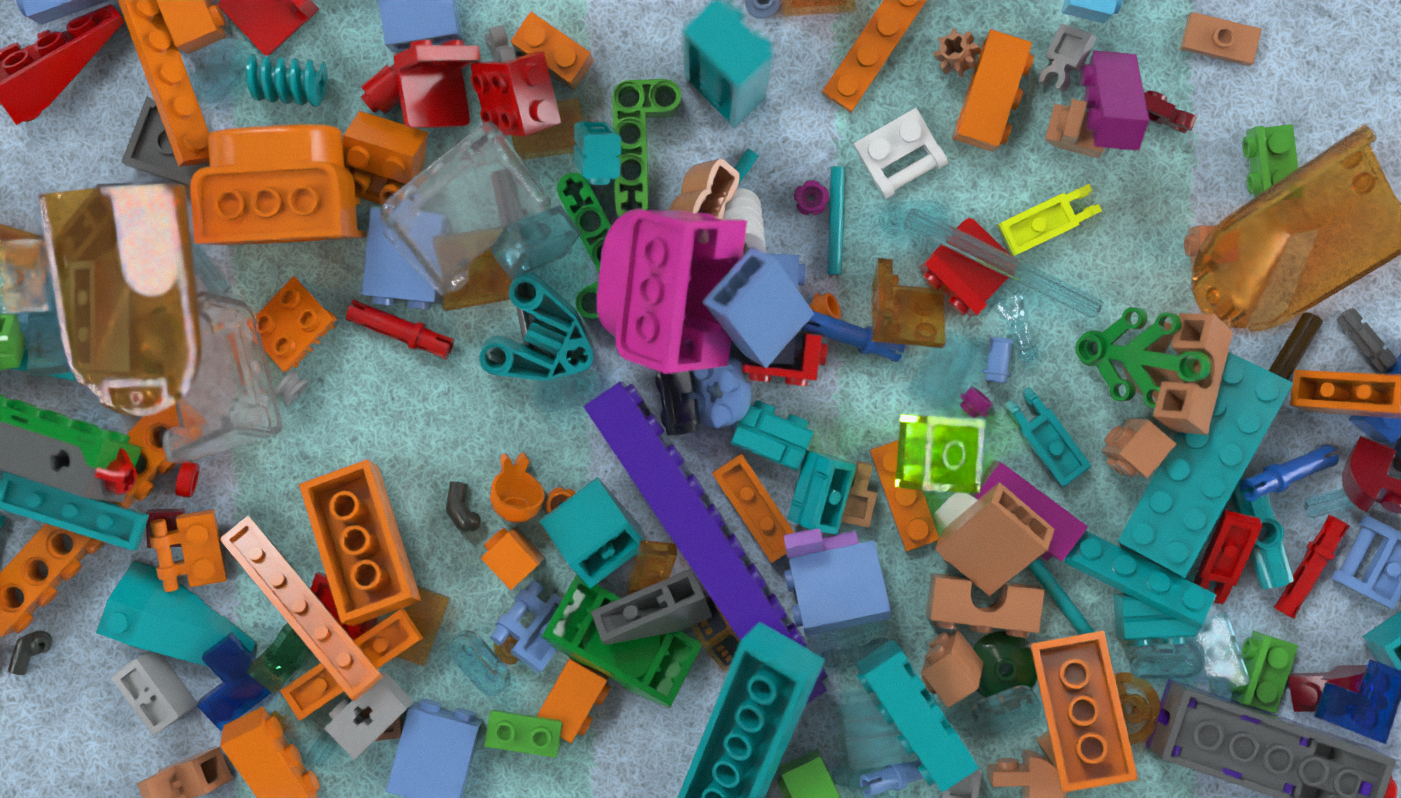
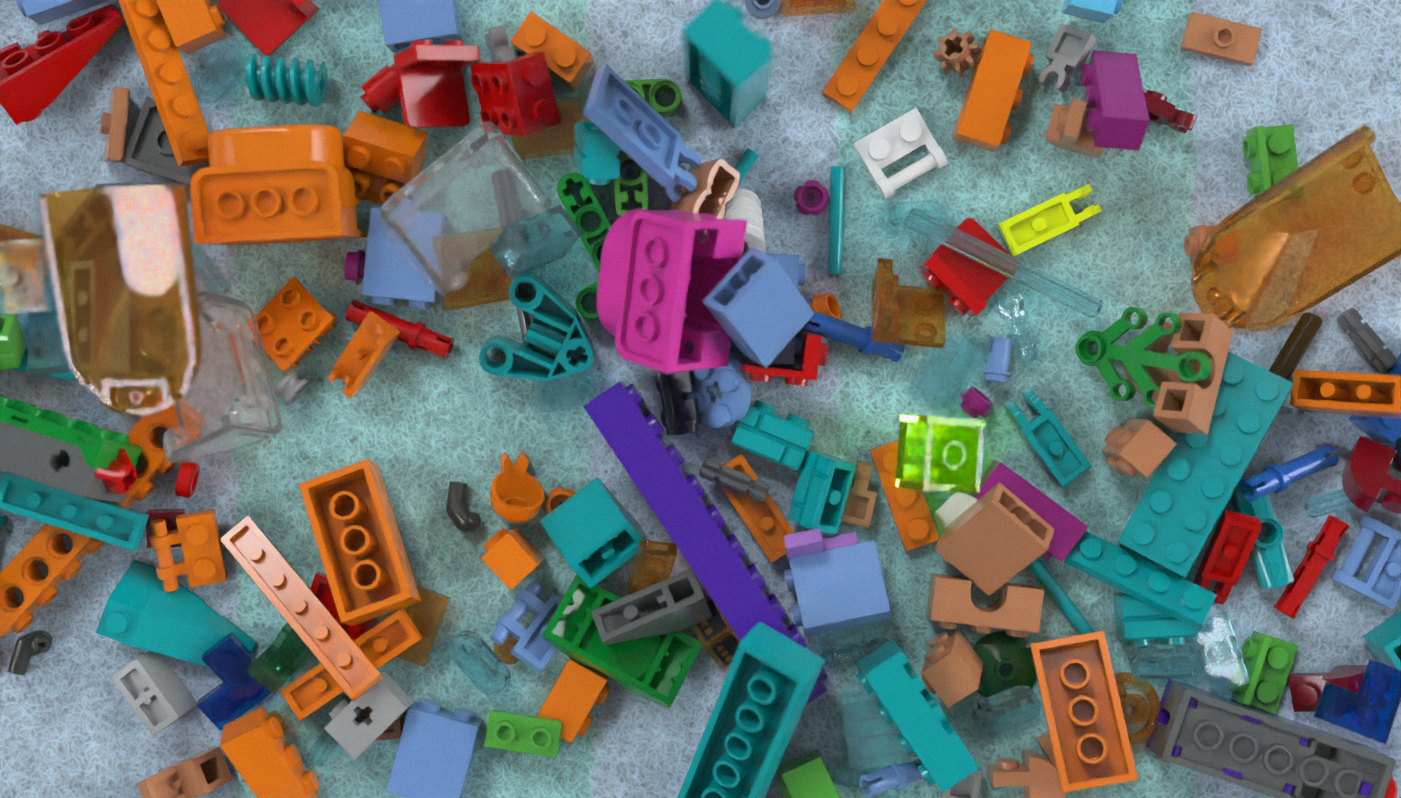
none -> nougat plate [100,86,130,163]
none -> orange hinge [328,311,400,399]
none -> magenta plate [344,249,365,285]
none -> medium blue tile [583,64,702,202]
none -> dark grey axle [699,459,769,502]

